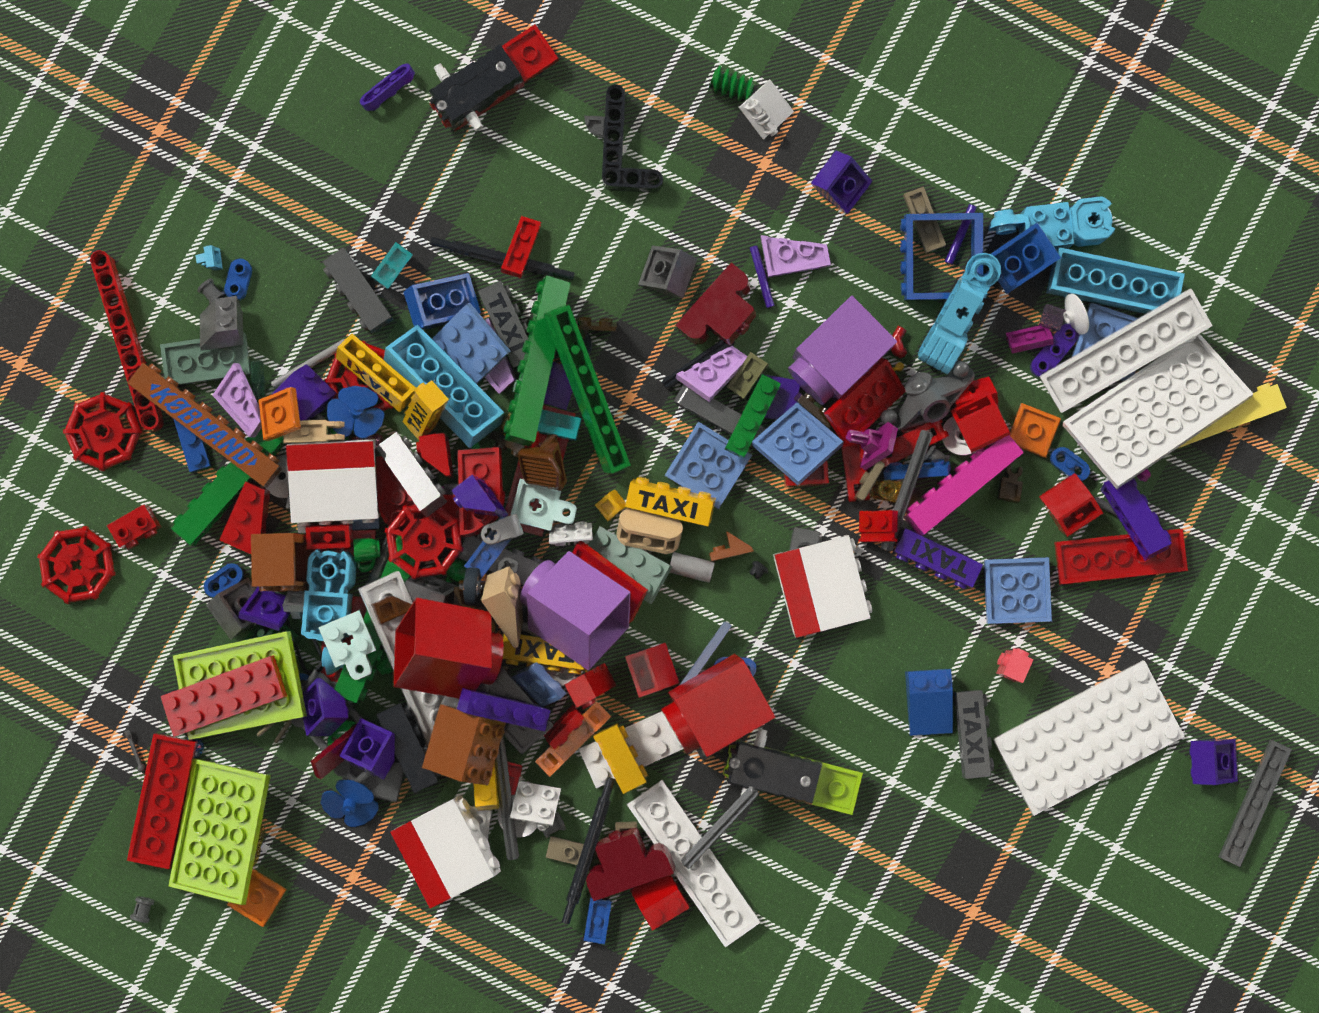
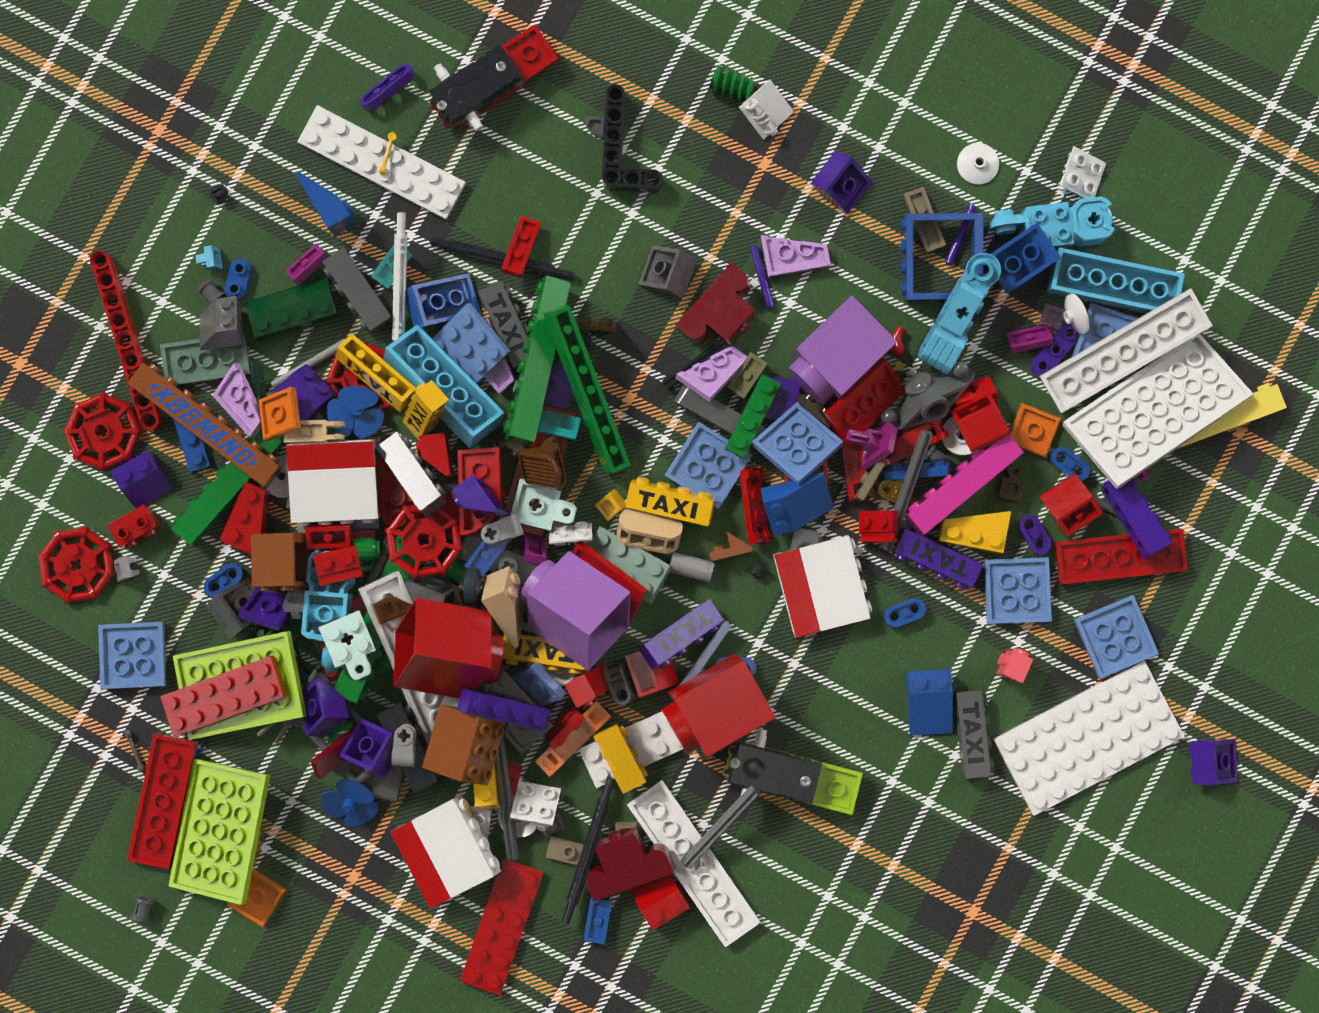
dark grey plate [1218,740,1292,867] -> none
none -> medium blue plate [98,622,167,689]
none -> dark purple slope [110,450,174,509]
none -> light grey tile [113,556,140,582]
none -> black piece [209,184,228,203]
none -> dark green slope [247,277,340,341]
none -> magenta plate [285,243,328,285]
none -> blue slope [295,172,356,236]
none -> white plate [297,105,466,220]
none -> red plate [313,545,363,586]
none -> yellow hinge [378,132,397,175]
none -> white axle [392,212,407,341]
none -> light grey piece [392,724,416,767]
none -> red plate [460,857,544,995]
none -> magenta plate [522,533,547,565]
none -> dark grey piece [603,662,637,705]
none -> brick [637,599,724,669]
none -> red plate [740,468,772,545]
none -> blue slope [761,472,834,536]
none -> blue plate [884,598,926,627]
none -> yellow wedge [937,511,1011,554]
none -> white dish [957,143,999,185]
none -> dark purple plate [1018,514,1051,555]
none -> white hinge [1058,146,1106,198]
none -> medium blue plate [1073,595,1159,679]

